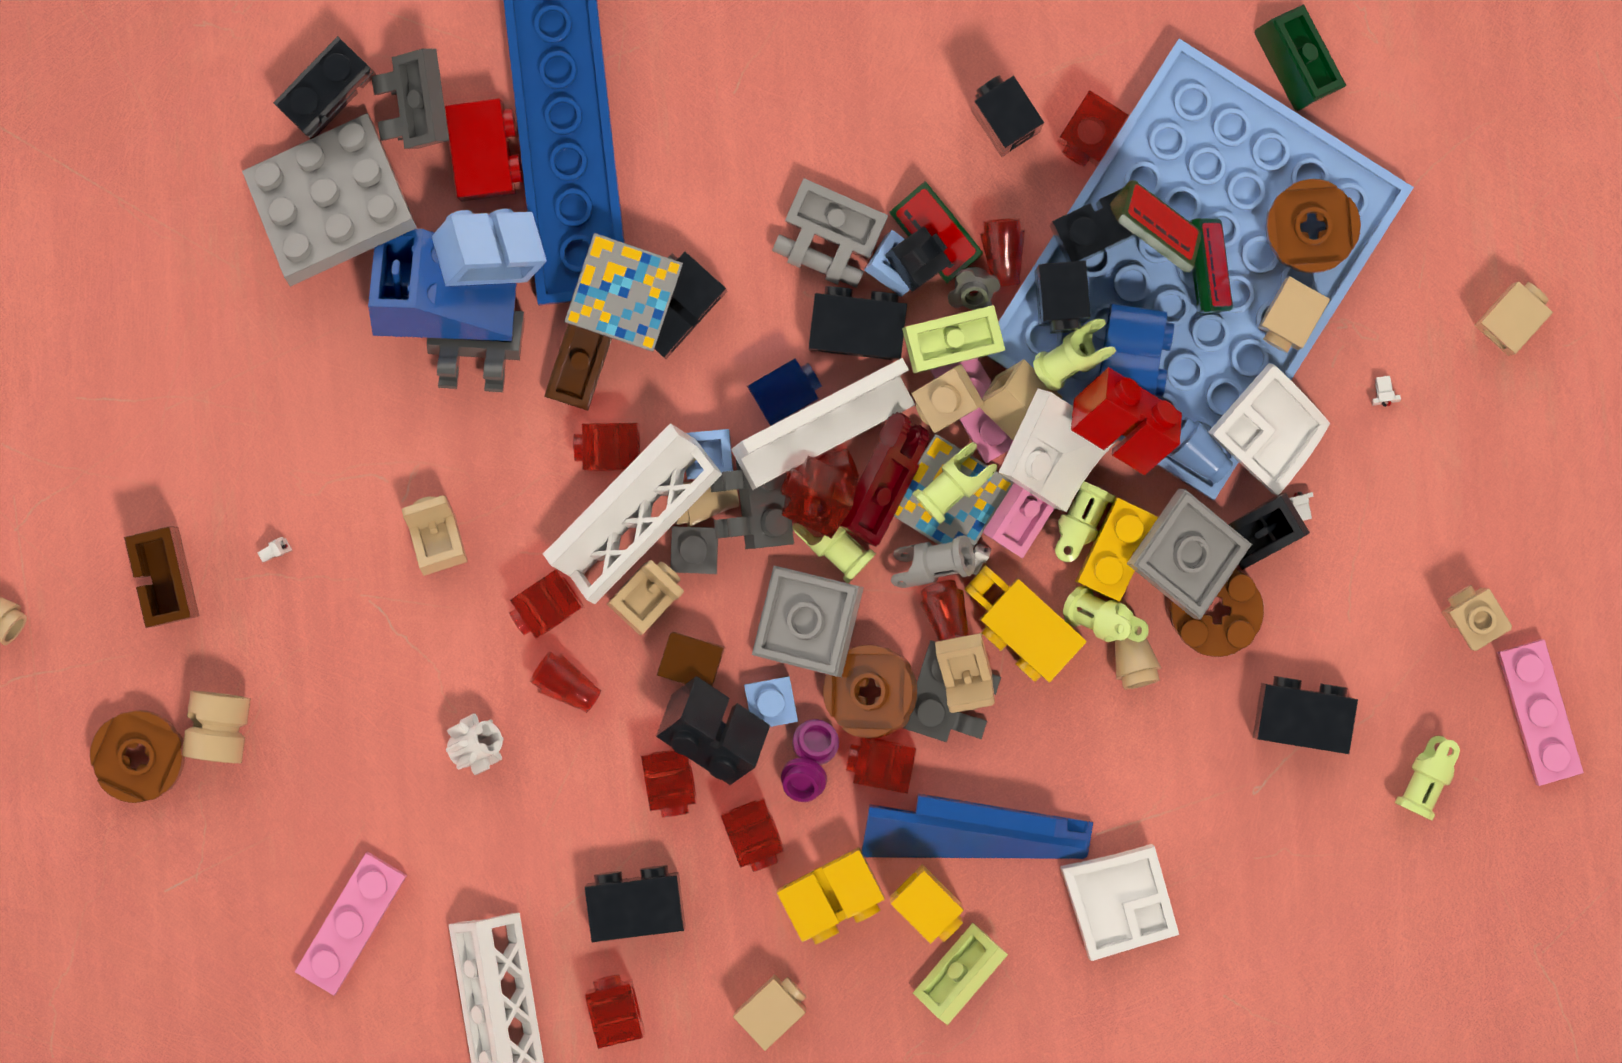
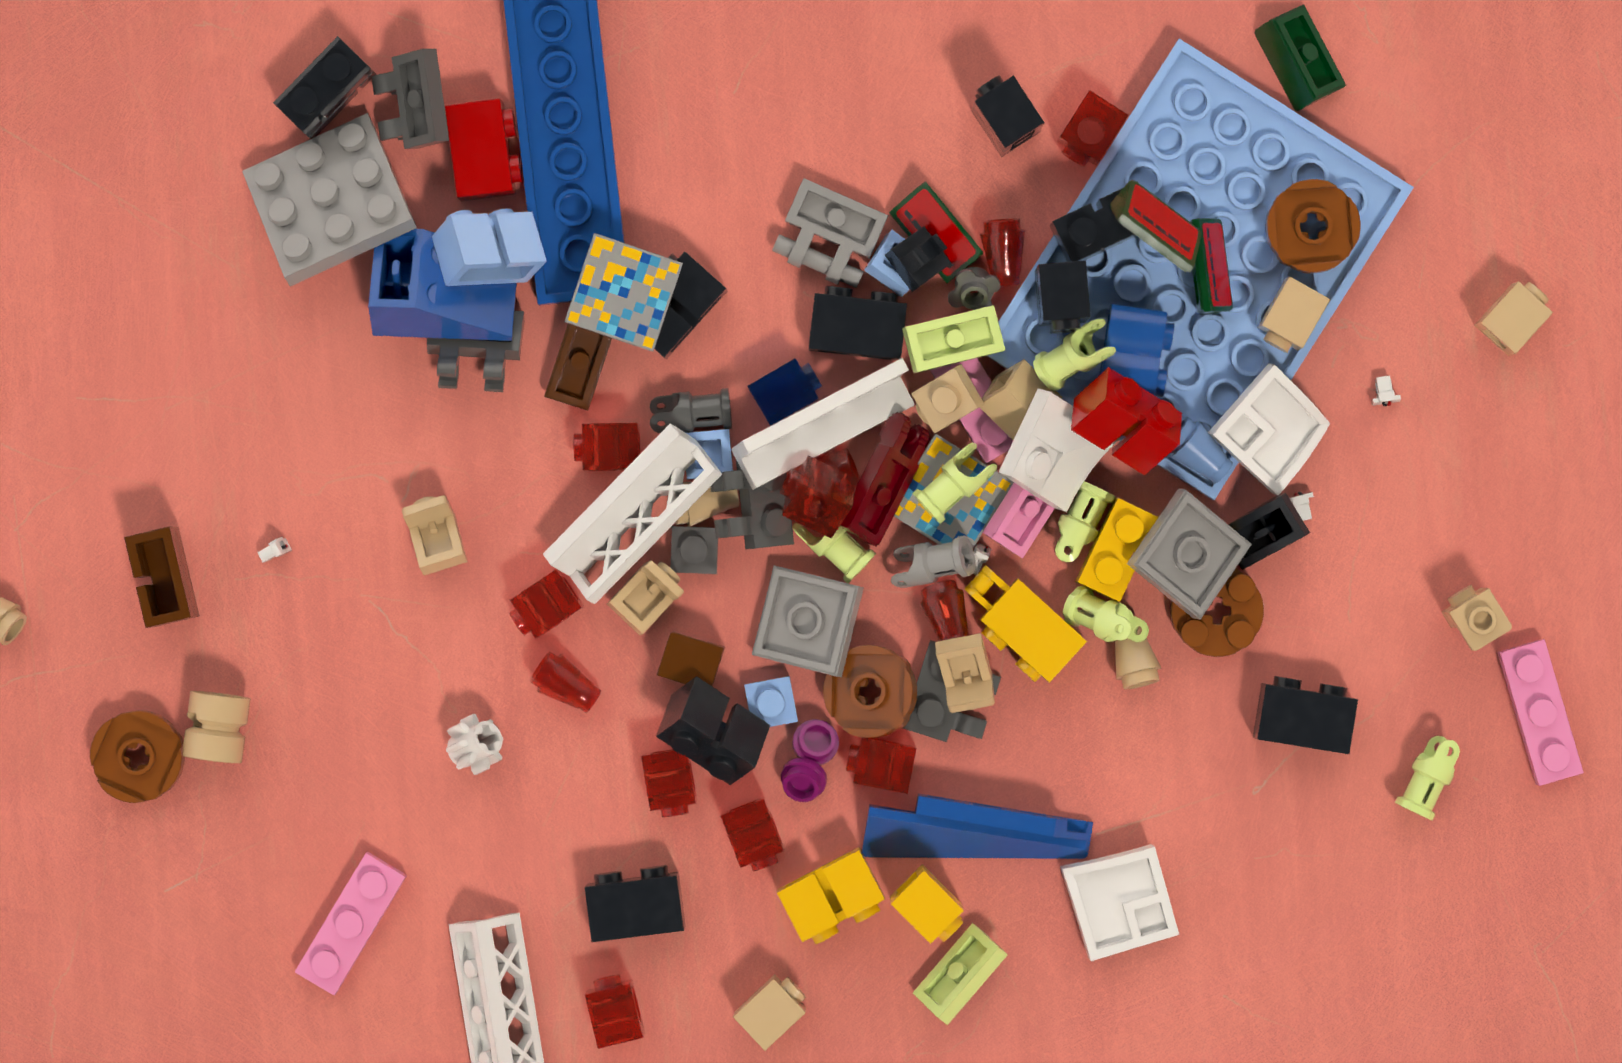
none -> dark grey piece [650,388,732,433]

